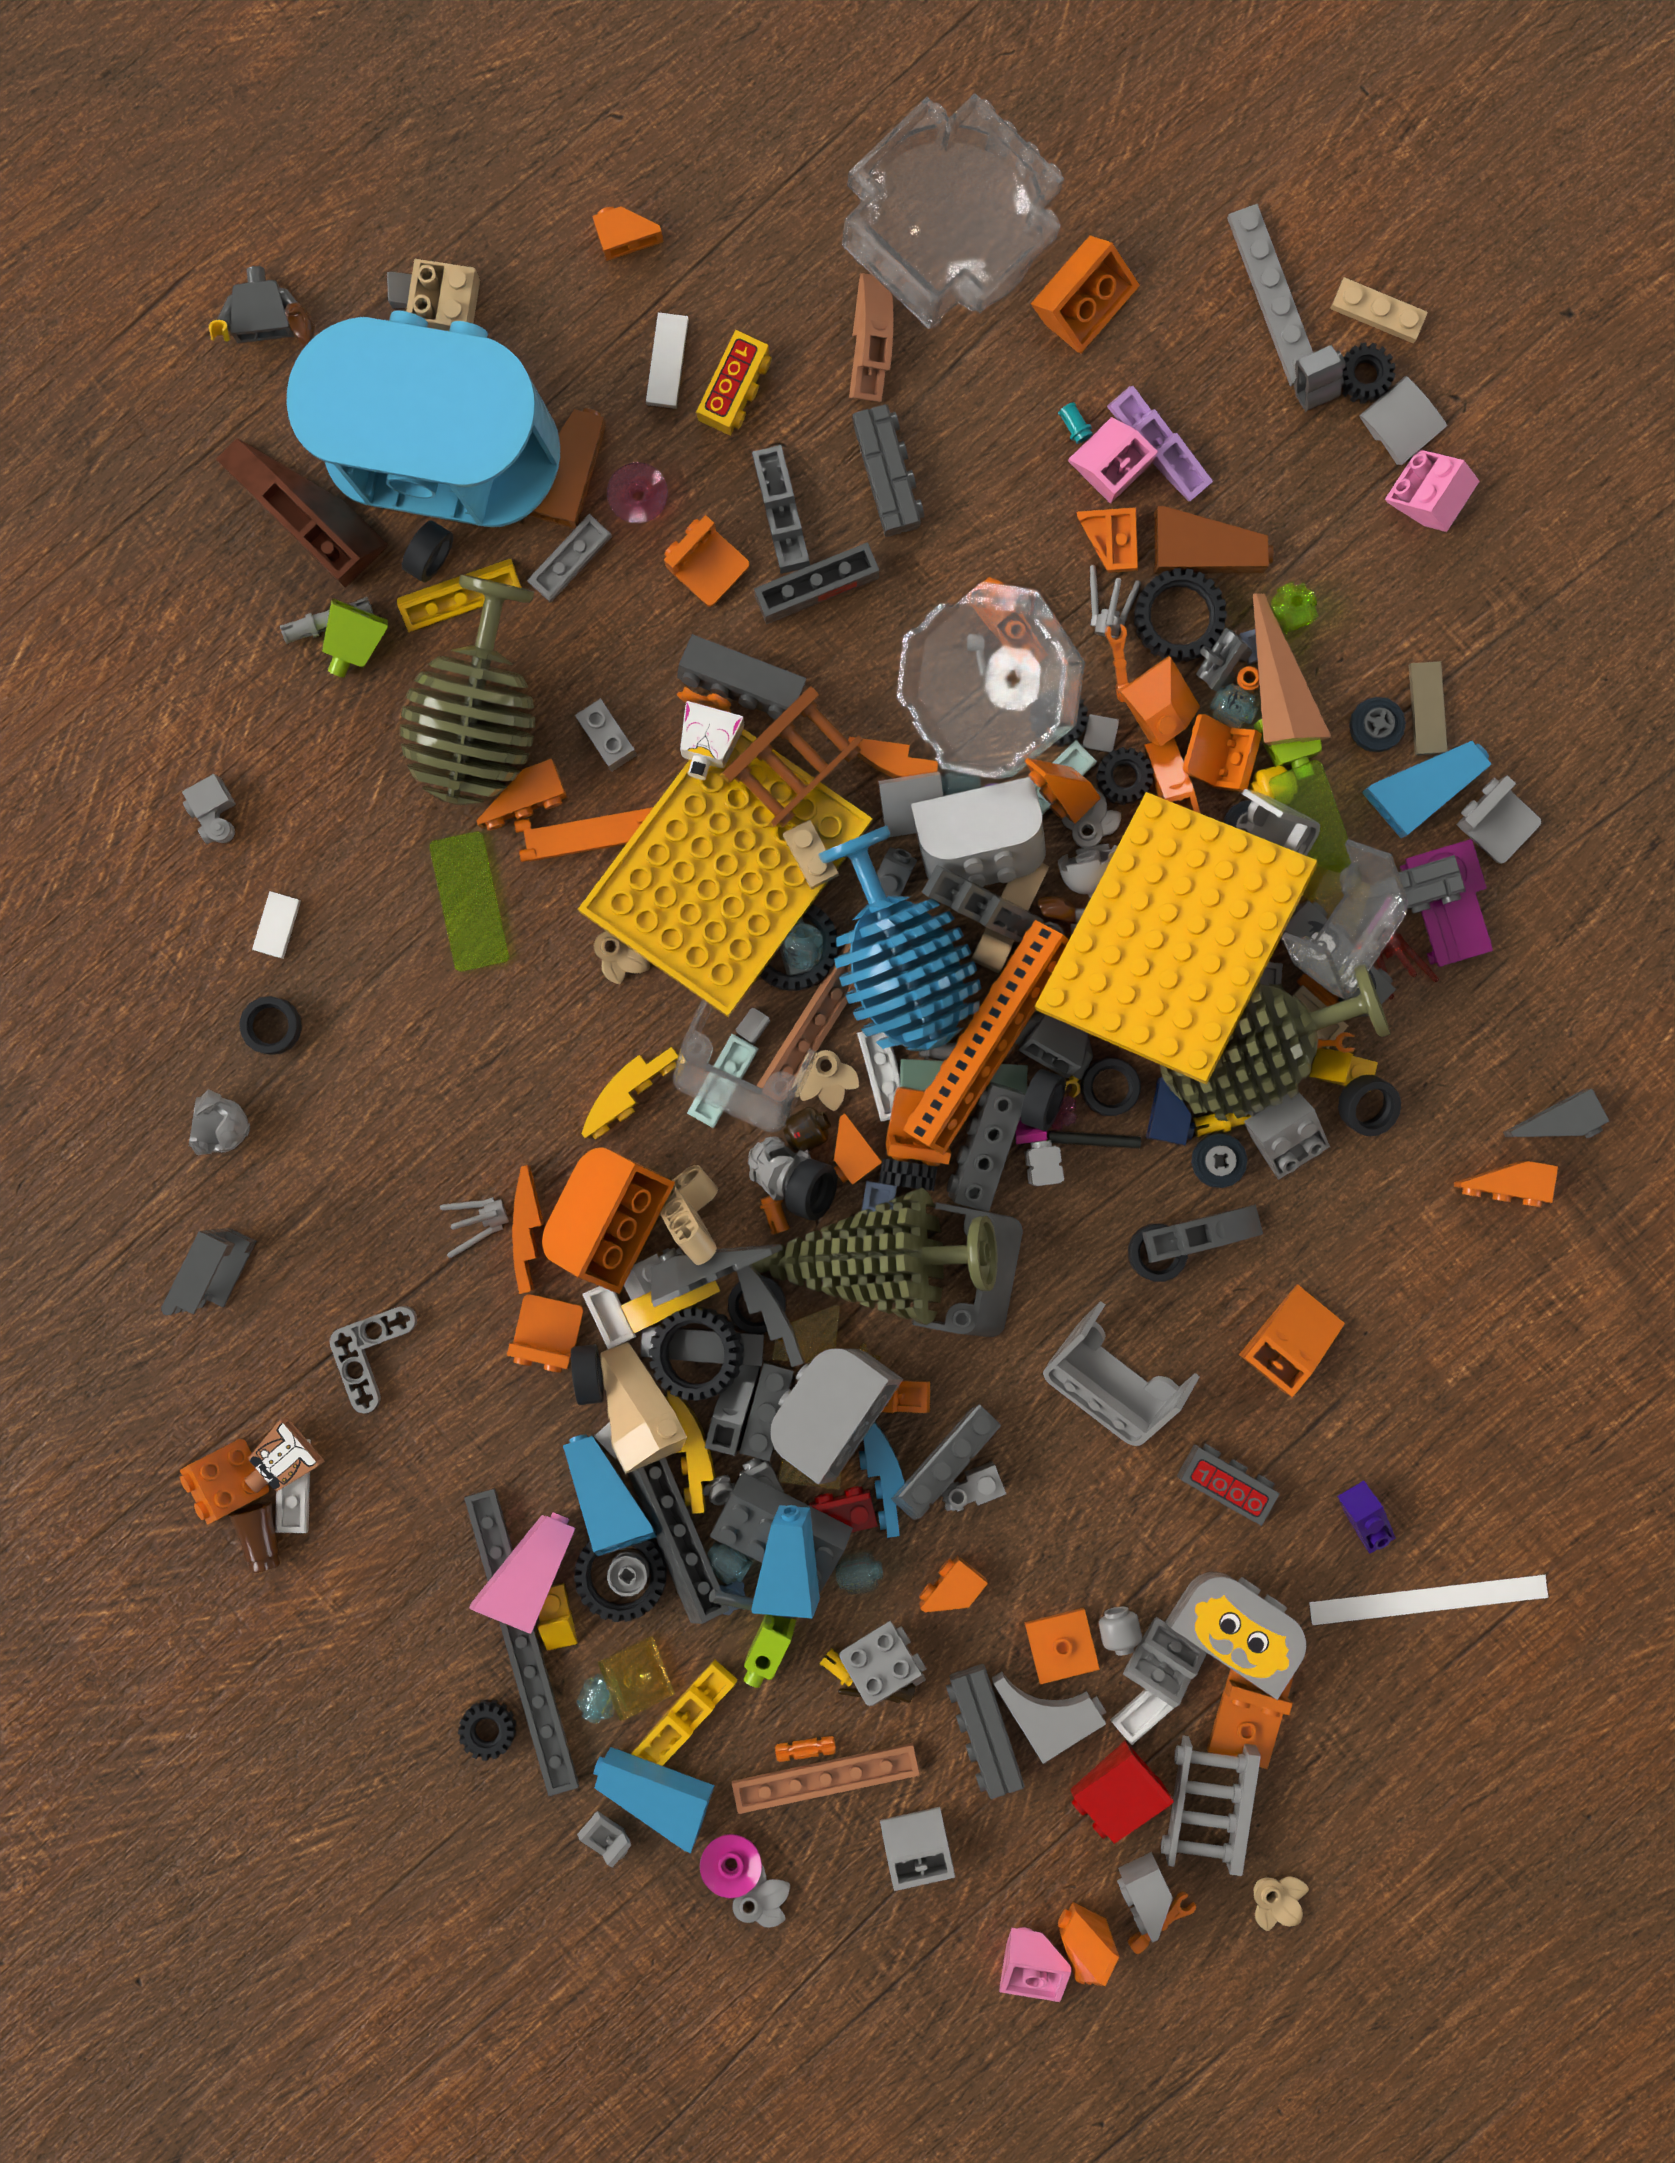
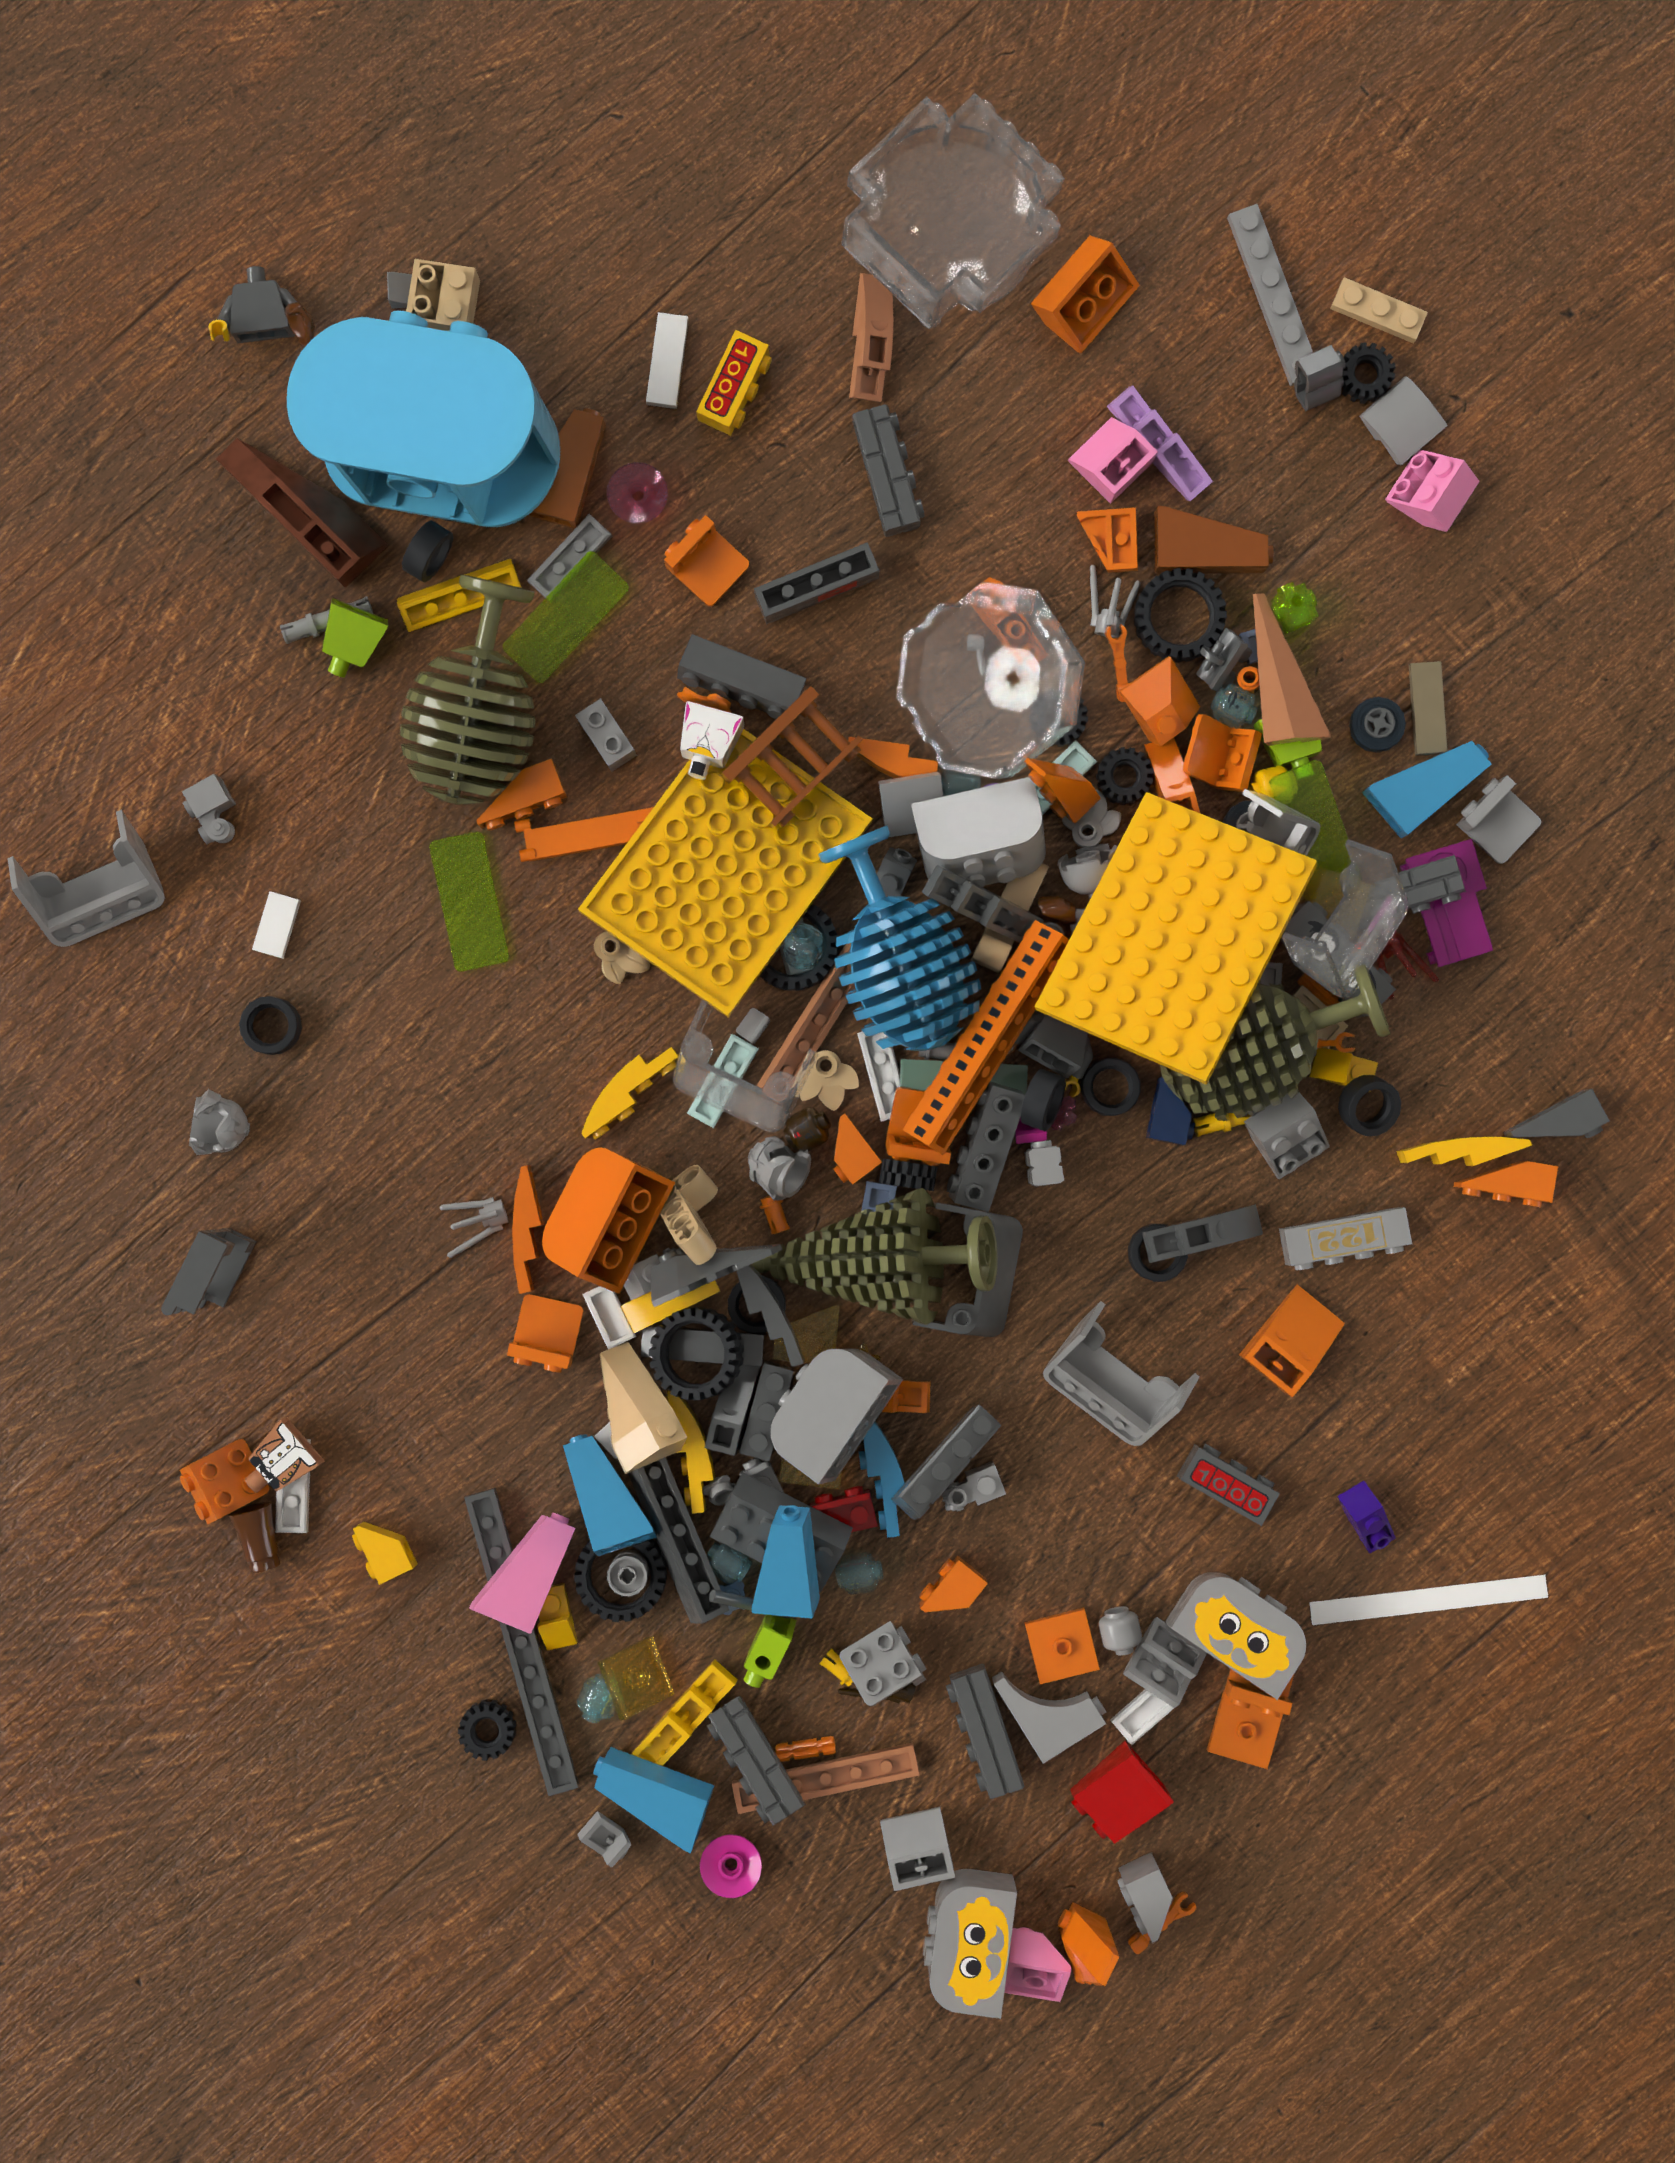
light grey beam [330,1306,418,1413] -> none
black tyre [571,1344,603,1405] -> none
orange slope [592,206,664,261] -> none
light grey plate [732,1865,790,1928] -> none
dark grey slope [752,445,810,574] -> none
tan plate [783,820,839,890] -> none
black tyre [785,1159,838,1221] -> none
pearl dark grey bar [1048,1131,1141,1149] -> none
teal pin [1058,402,1092,444] -> none
light grey slope [1082,714,1119,753] -> none
light grey fence [1161,1735,1261,1876] -> none
black wheel [1191,1133,1247,1188] -> none
tan plate [1253,1876,1309,1931] -> none
none -> light grey windscreen [7,809,165,947]
none -> yellow slope [352,1522,418,1585]
none -> clear neon green piece [502,551,629,683]
none -> dark grey brick [707,1696,806,1826]
none -> light grey brick [923,1869,1017,2019]
none -> light grey brick [1279,1207,1412,1270]
none -> yellow slope [1396,1137,1532,1166]

